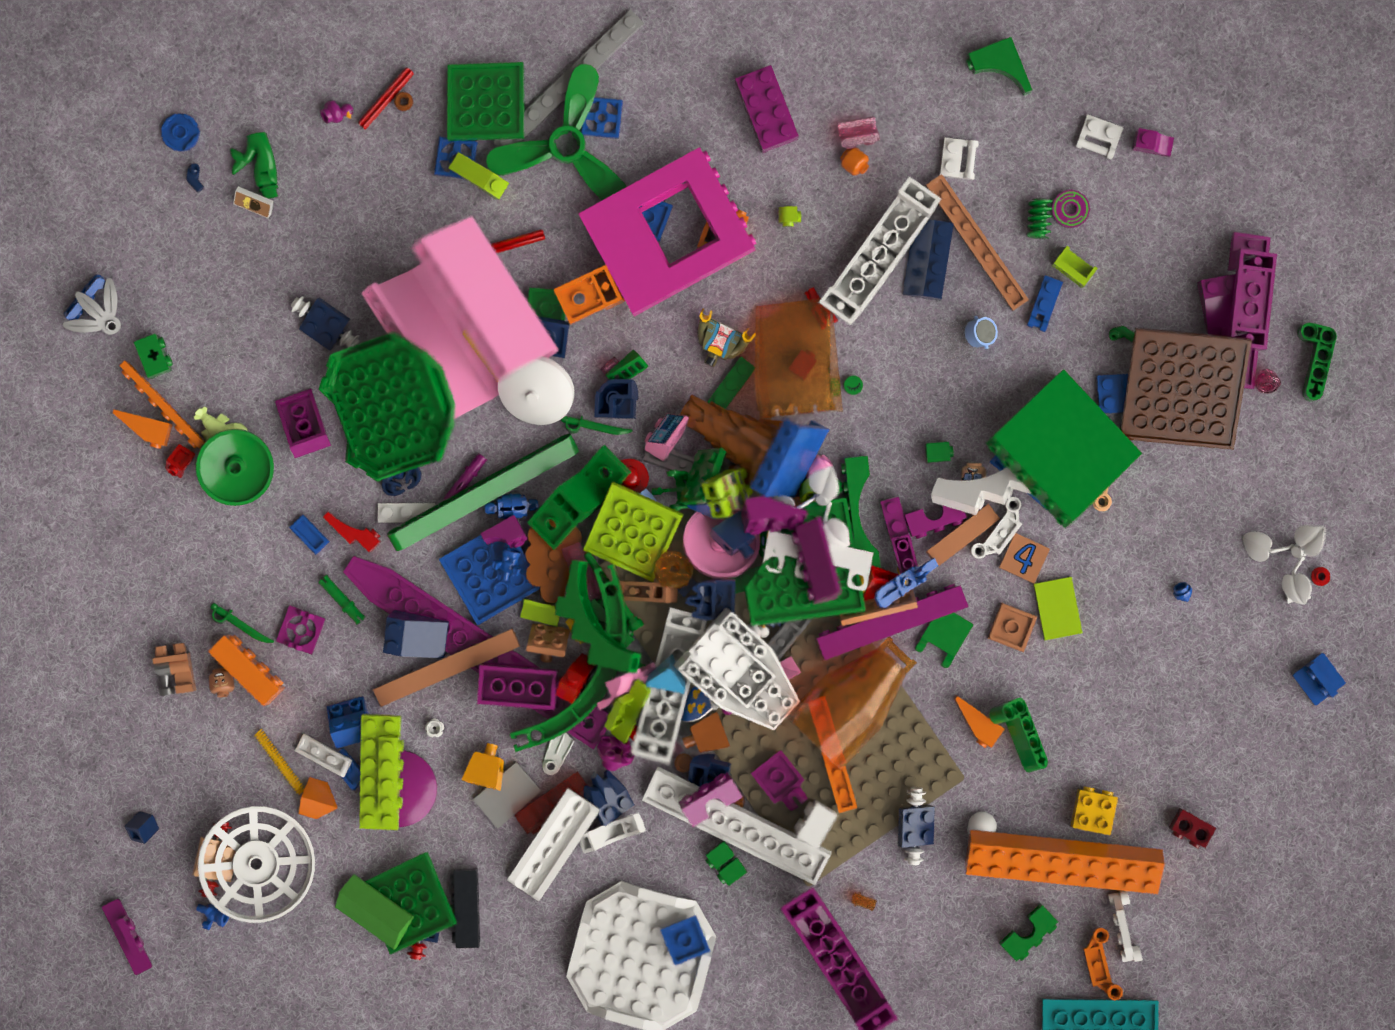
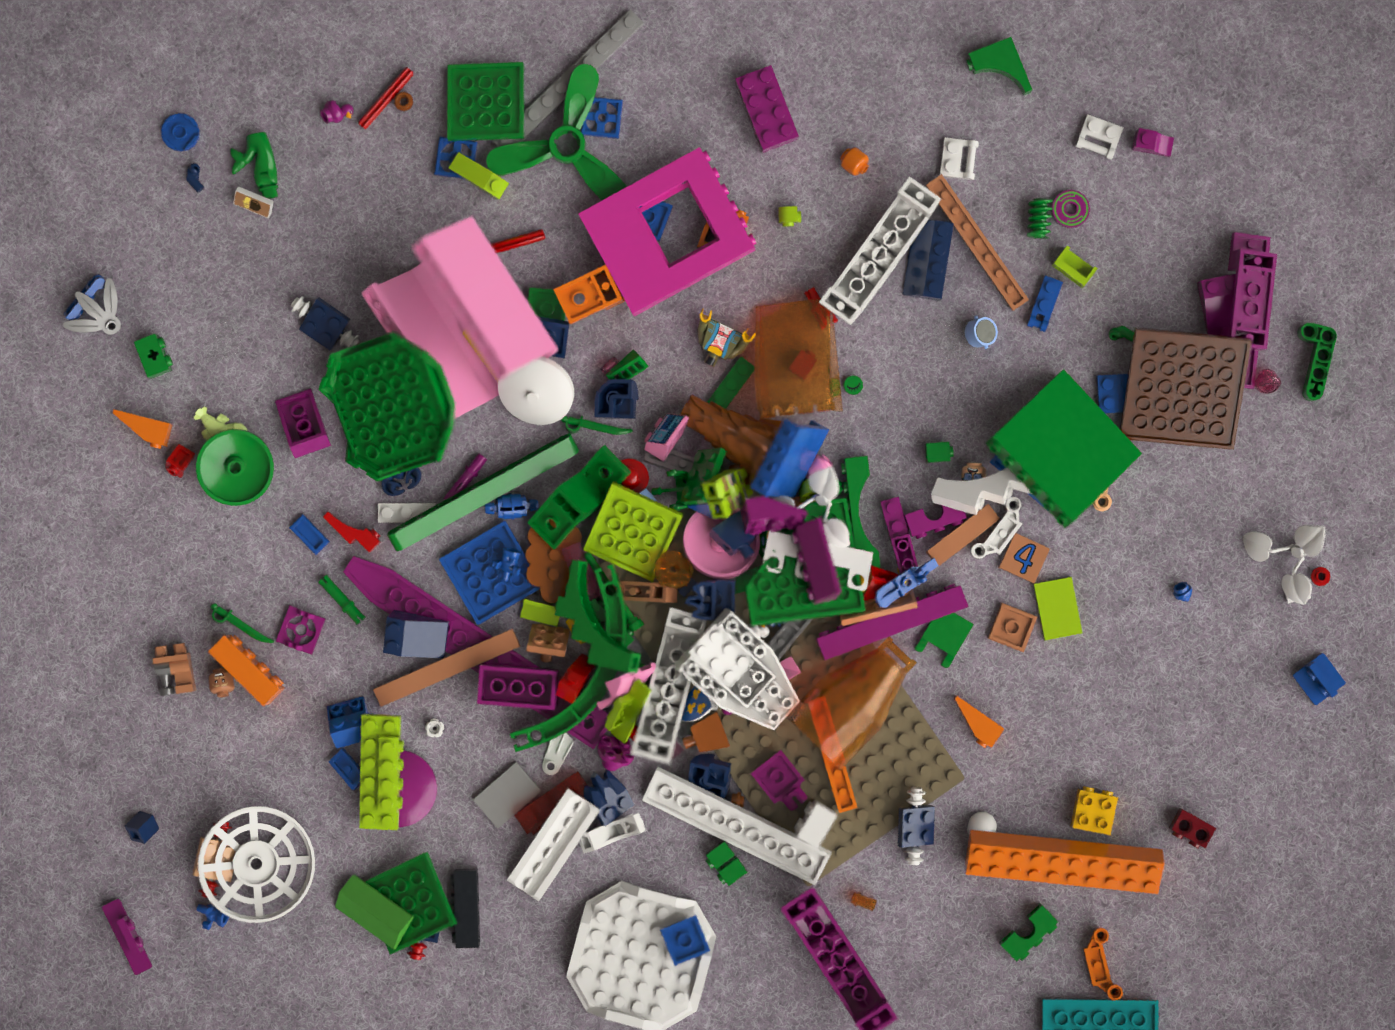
orange plate [119,360,205,449] -> none
yellow piece [254,729,305,795] -> none
white tile [295,734,353,777] -> none
orange slope [298,777,338,819] -> none
light orange torso [462,743,504,791] -> none
magenta arch [480,515,528,548] -> none
dark azure slope [646,654,686,694] -> none
dark orange plate [674,753,692,773] -> none
arch [678,772,742,827] -> none
clear pink bracket [837,116,880,149] -> none
green beam [989,698,1048,772] -> none
white plate [1108,890,1142,962] -> none

